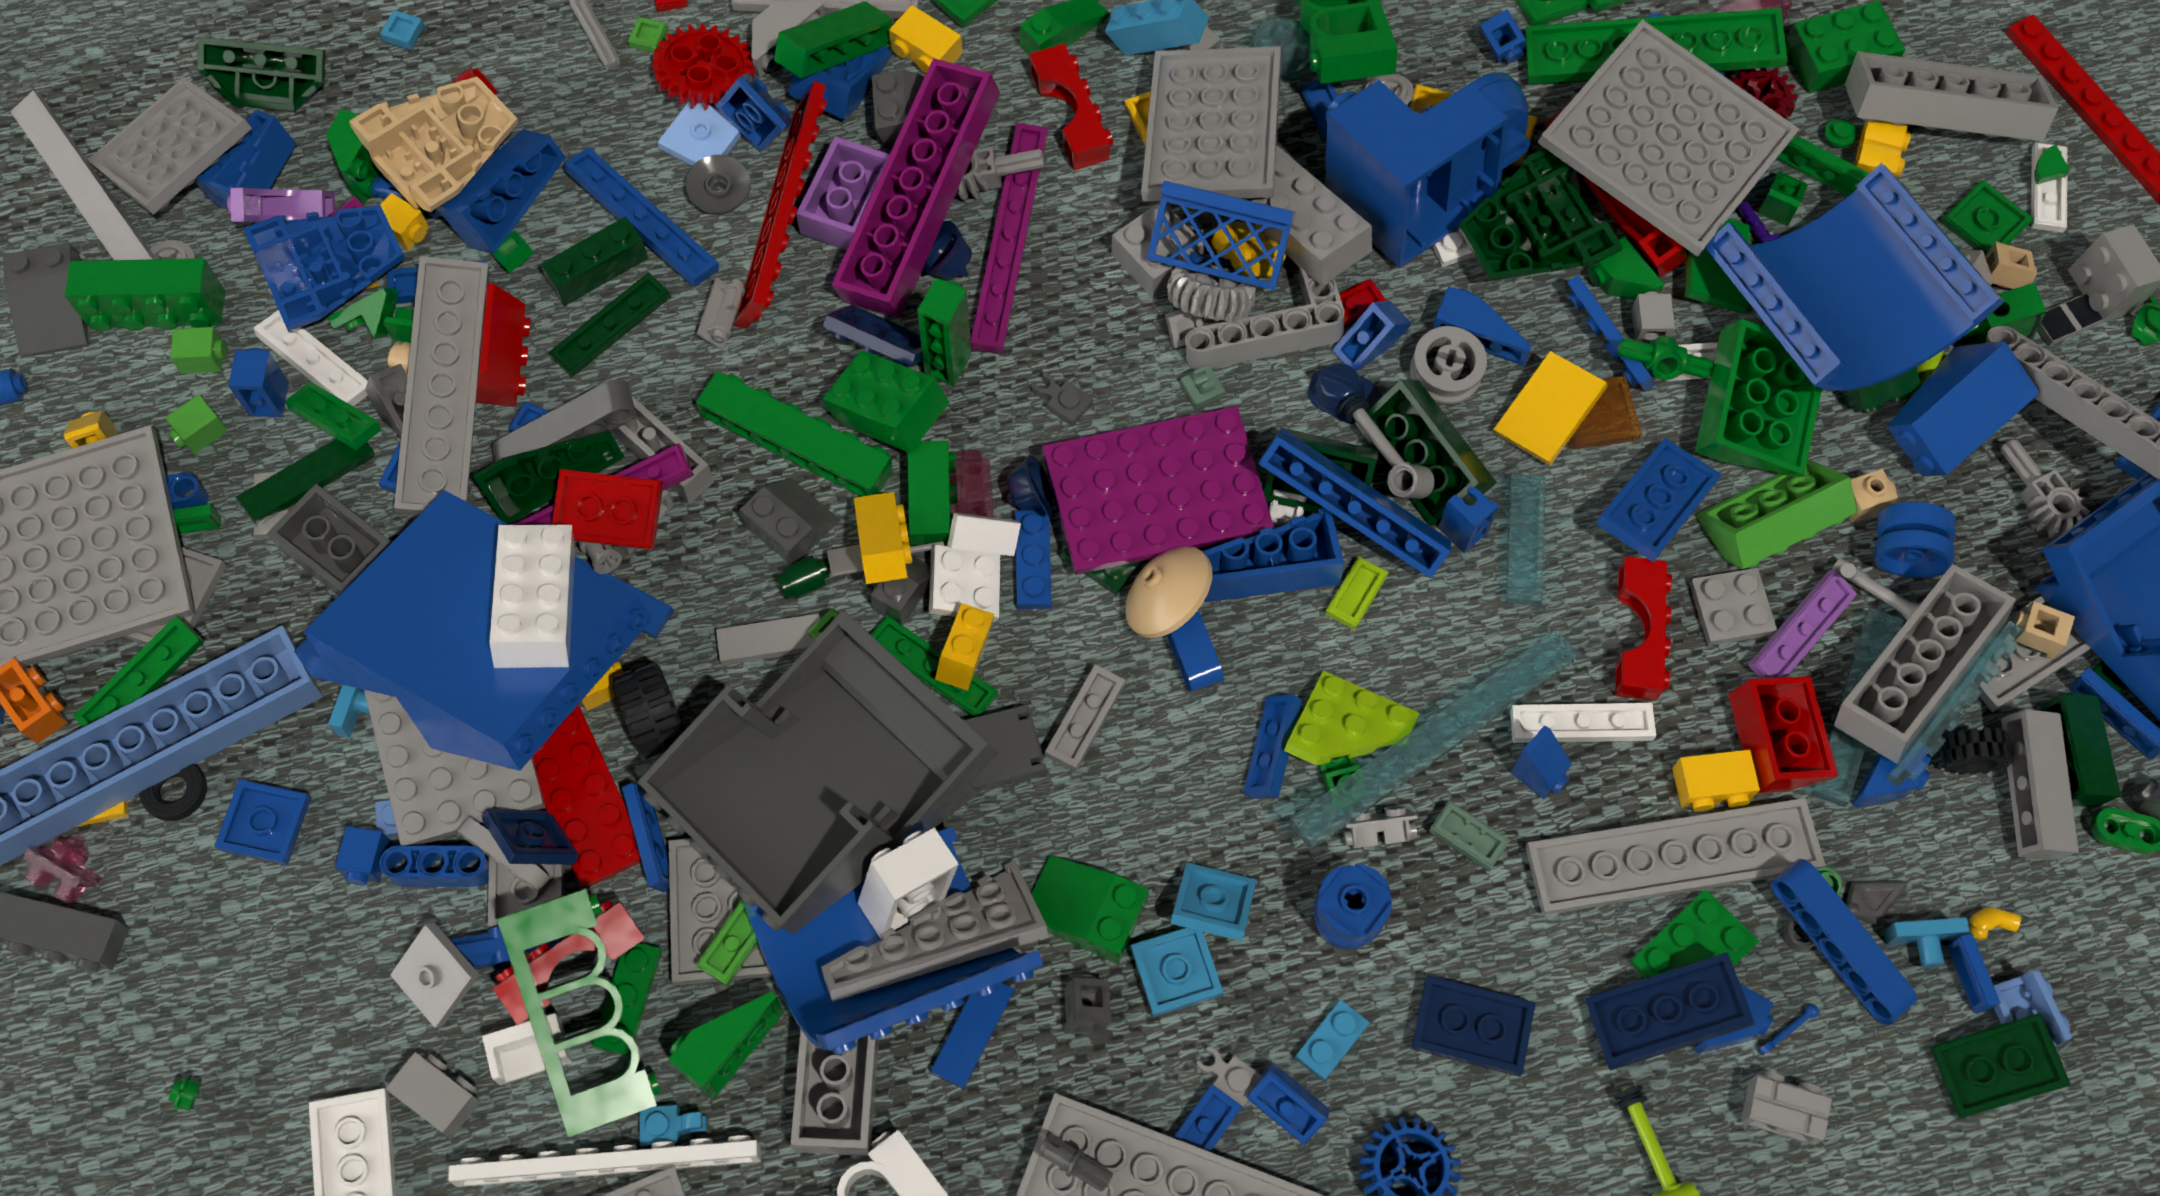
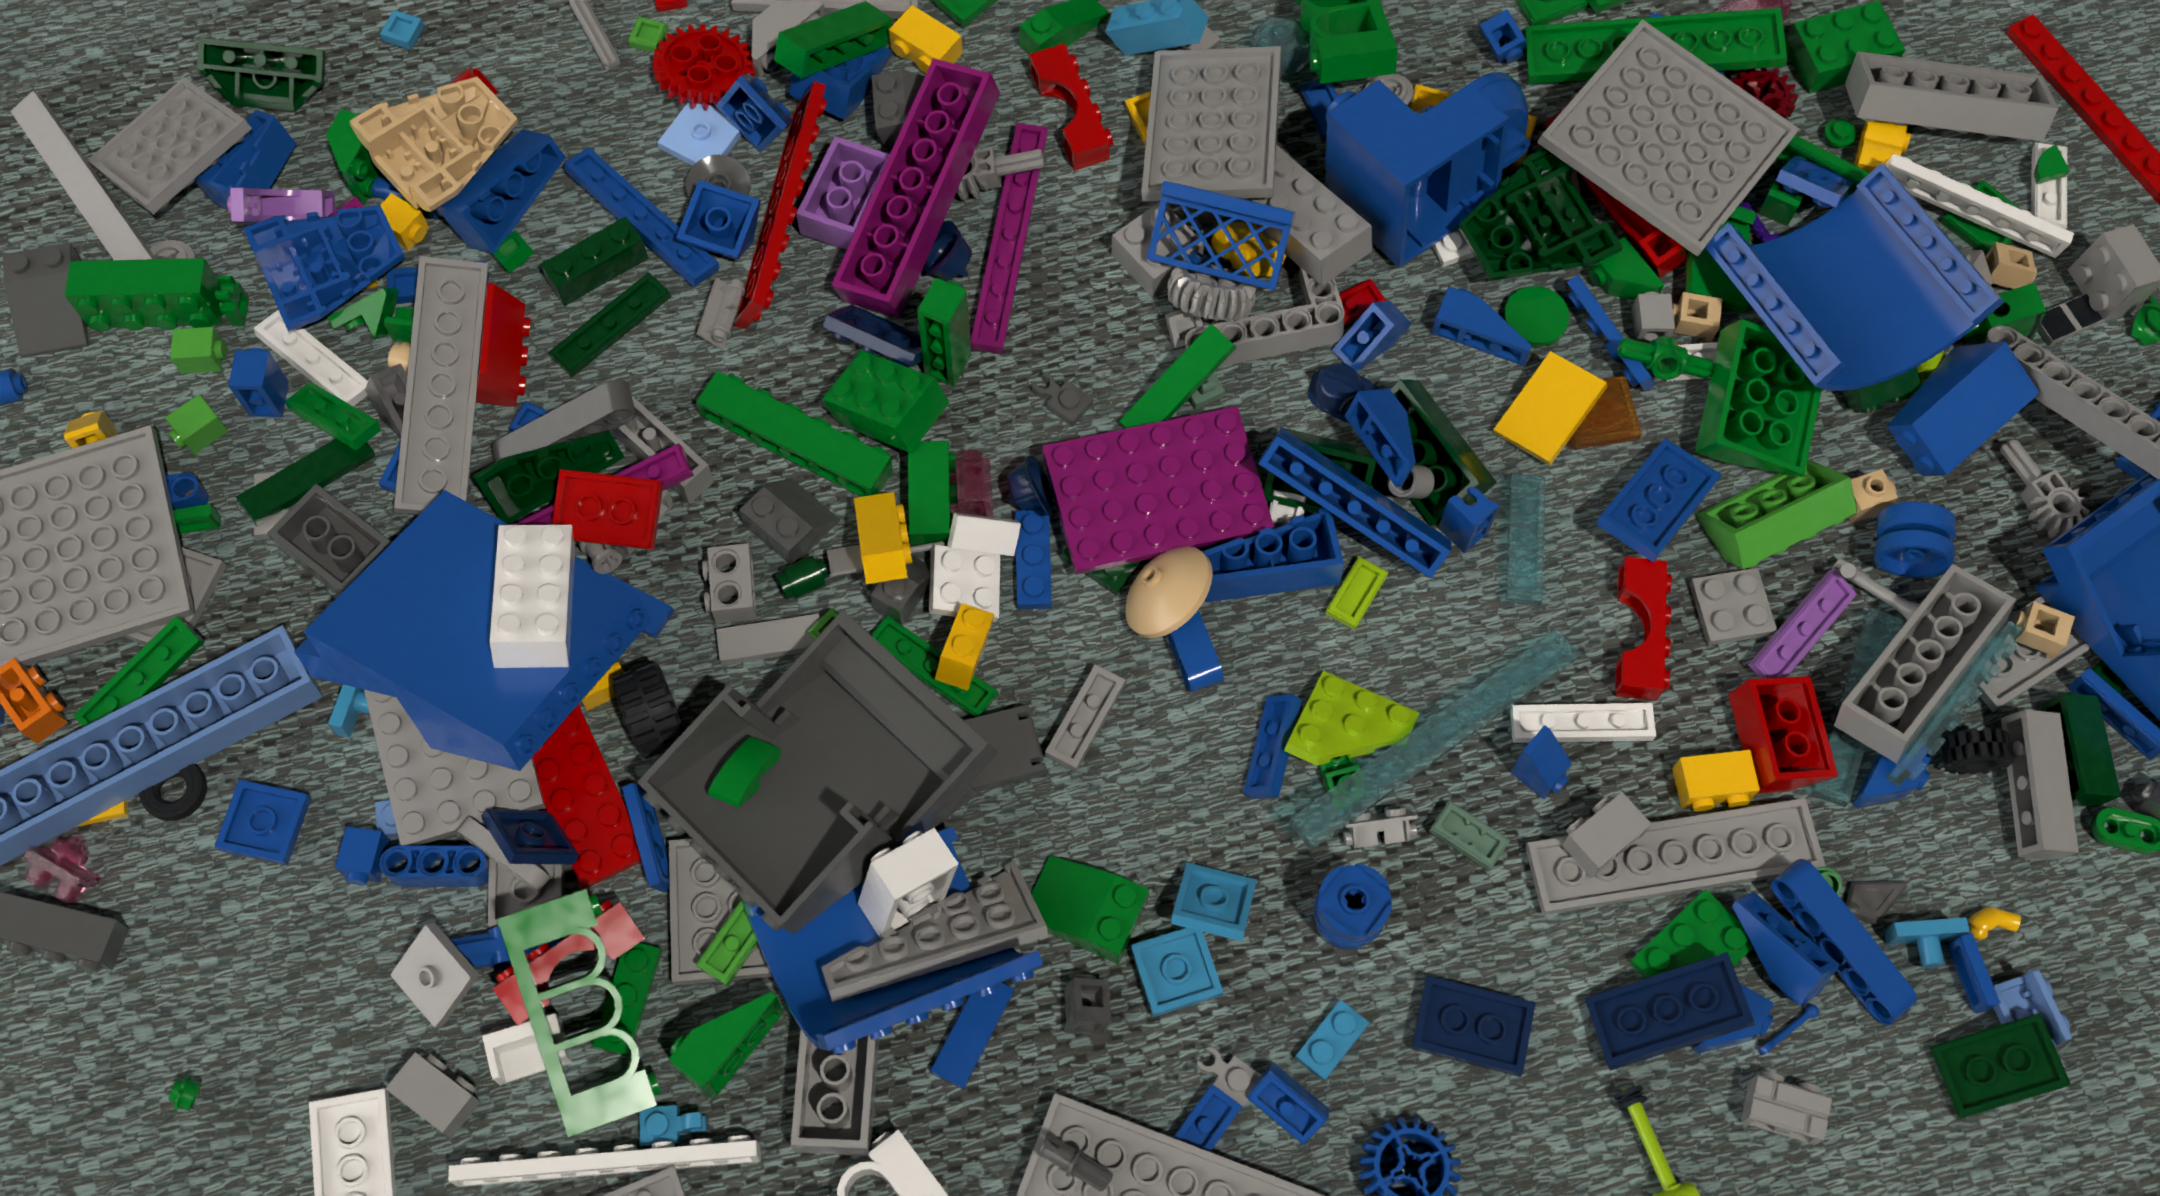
light grey wheel [1409,326,1487,404] -> none
none -> green plate [215,276,249,327]
none -> blue slope [676,180,761,260]
none -> light grey brick [702,543,757,624]
none -> green slope [708,737,781,808]
none -> green tile [1120,324,1237,428]
none -> blue slope [1345,388,1416,487]
none -> green tile [1503,286,1570,348]
none -> light grey brick [1562,792,1652,878]
none -> tan brick [1672,292,1722,342]
none -> green tile [1728,206,1756,225]
none -> blue slope [1732,892,1840,1006]
none -> blue plate [1776,155,1854,208]
none -> white plate [1884,154,2074,258]

